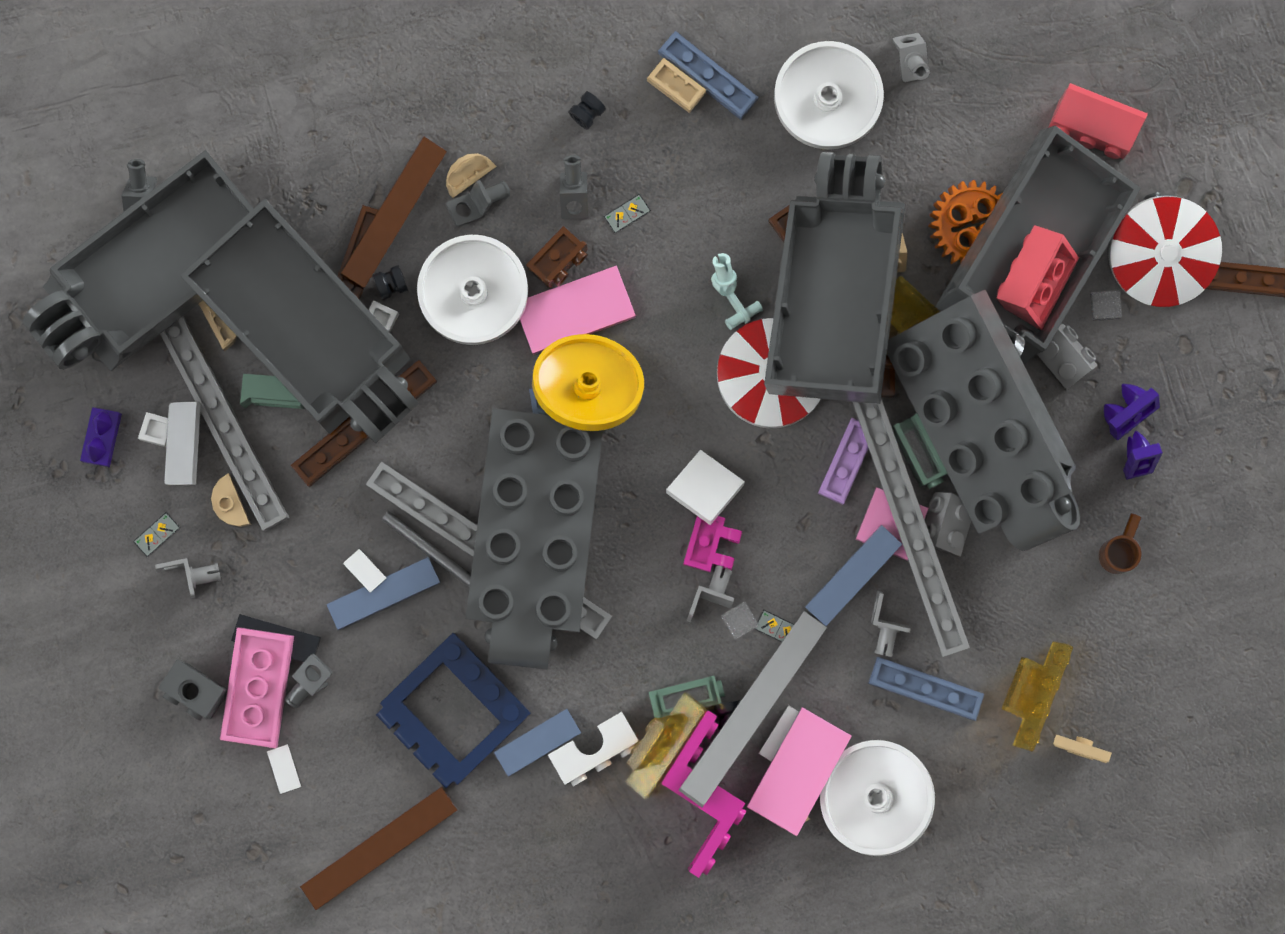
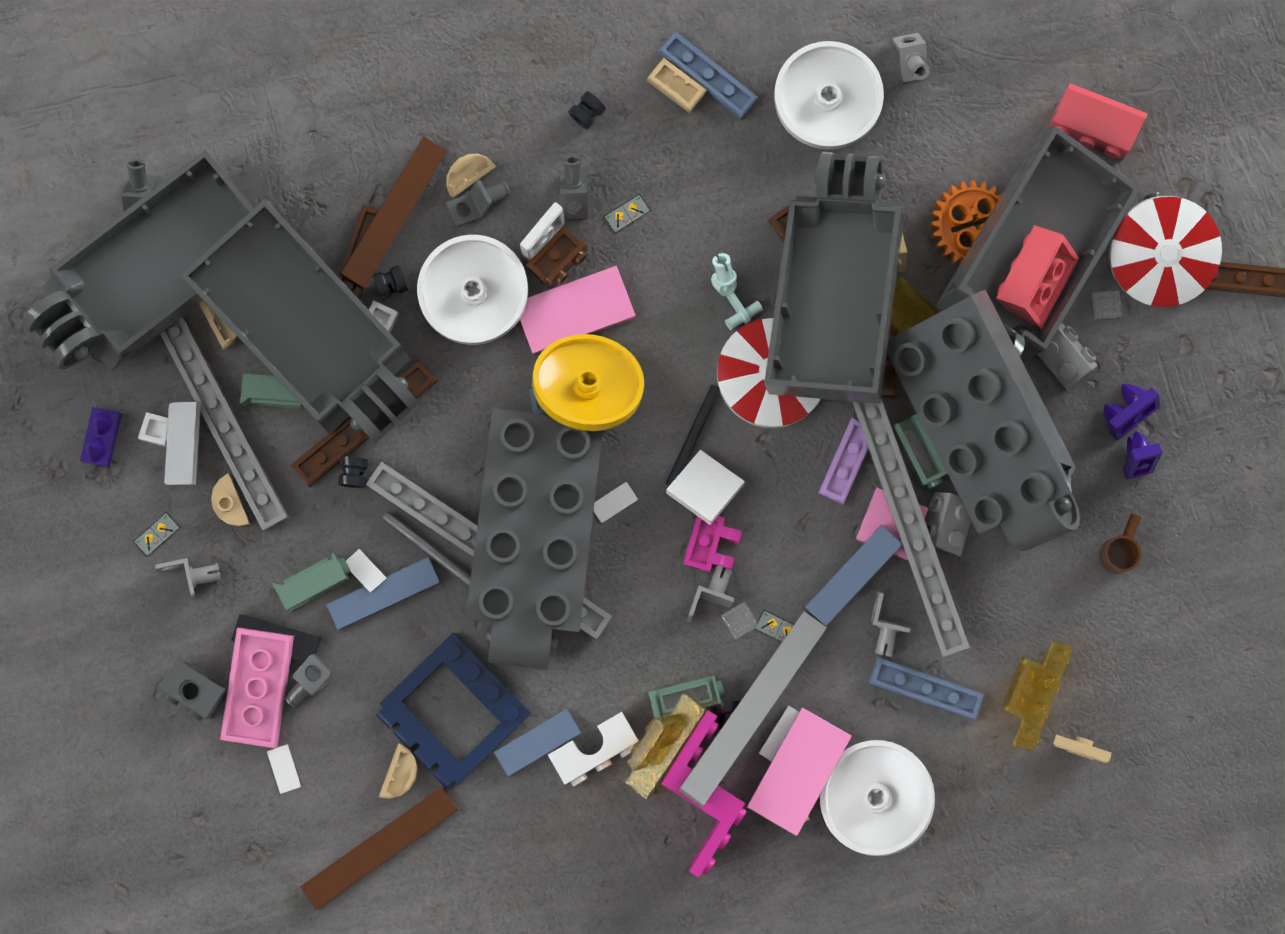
none -> sand green window [272,553,351,612]
none -> black wheel [338,456,368,488]
none -> tan plate [379,743,418,799]
none -> white tile [520,202,565,262]
none -> white sticker [594,482,638,523]
none -> black bar [665,384,720,486]

